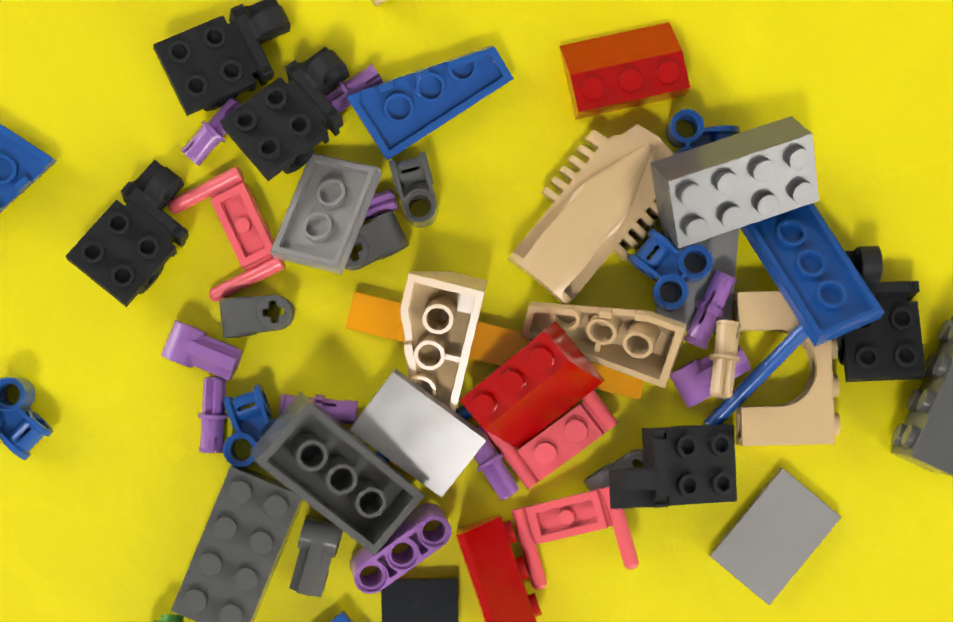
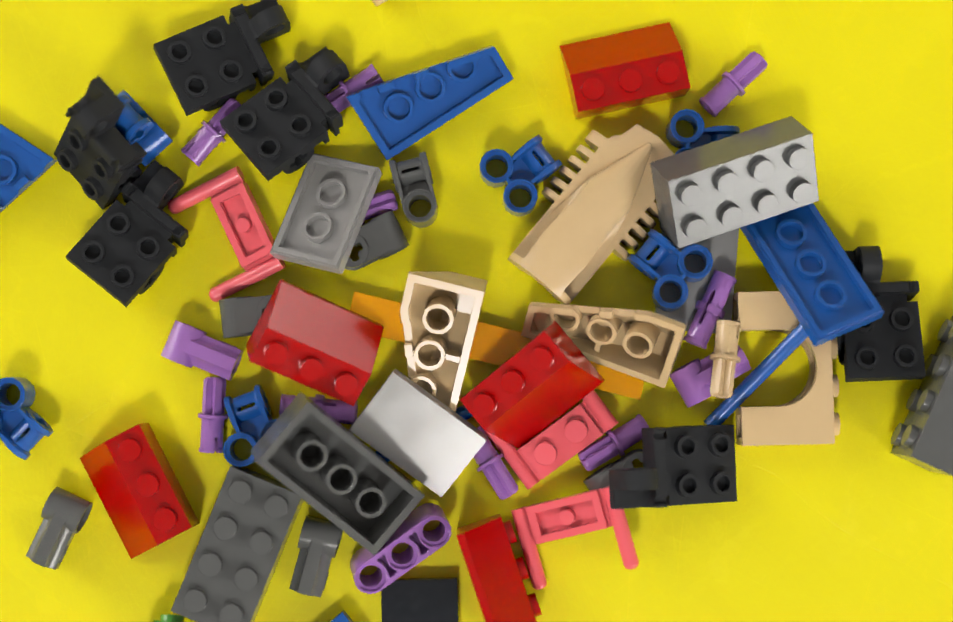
light grey tile [709,468,841,605] -> none
none -> dark grey piece [26,487,93,570]
none -> black plate [54,76,147,210]
none -> red slope [80,423,200,559]
none -> blue piece [115,89,173,167]
none -> red slope [246,279,384,406]
none -> blue piece [480,135,563,217]
none -> medium lavender axle [578,414,649,471]
none -> medium lavender axle [699,51,768,117]

